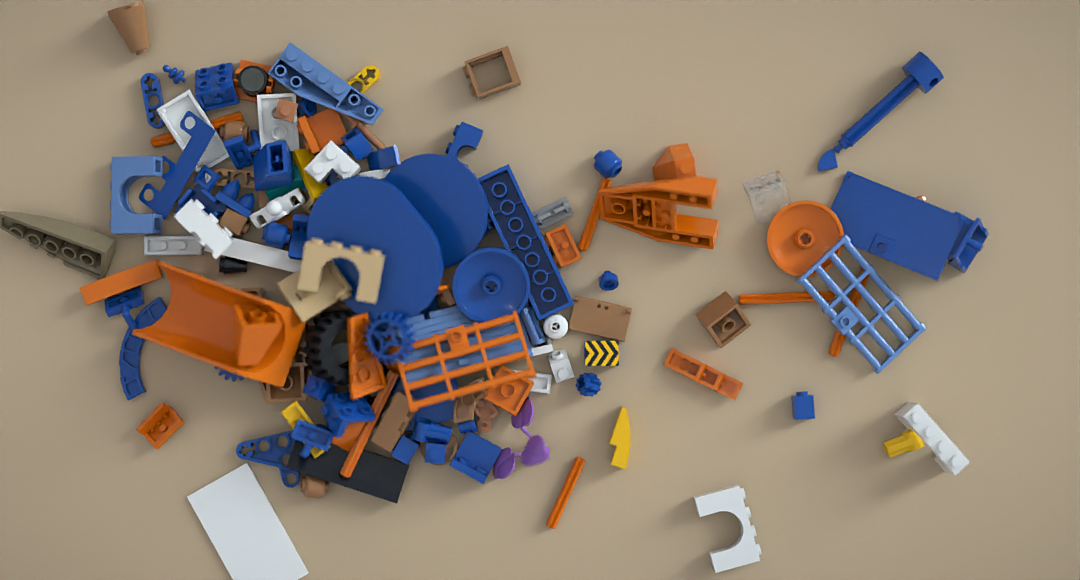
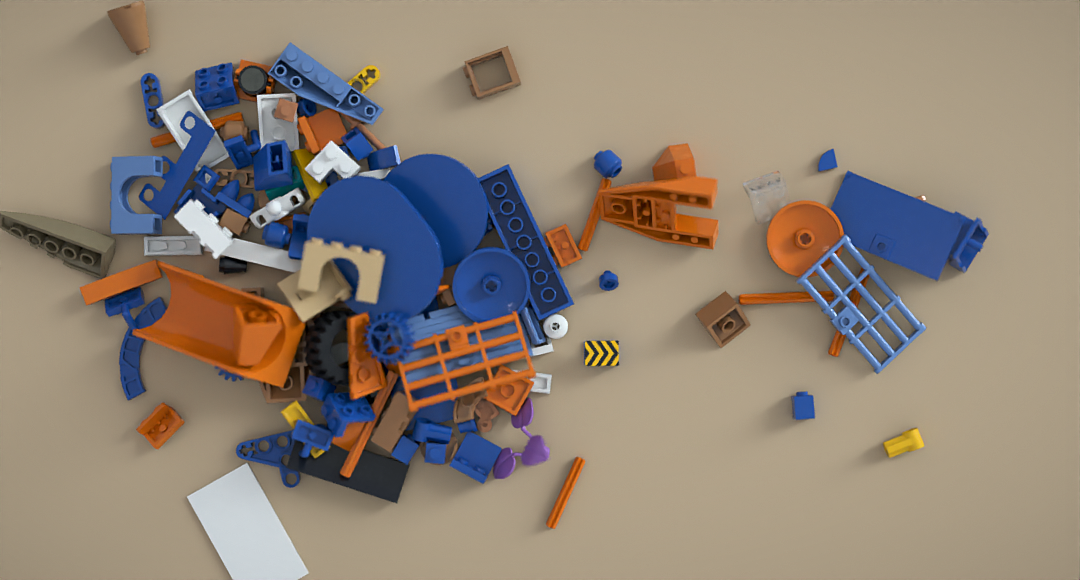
blue hair [163,65,186,84] -> none
medium nougat head [300,474,329,498] -> none
blue arch [445,122,484,168] -> none
light grey hinge [532,197,574,230] -> none
white bracket [547,349,574,383] -> none
medium nougat door [568,295,632,341] -> none
blue gear [576,373,601,397] -> none
yellow slope [609,406,630,469] -> none
orange slope [663,348,743,401] -> none
white arch [693,484,762,573] -> none
blue piece [834,51,944,153] -> none
white arch [894,402,970,475] -> none

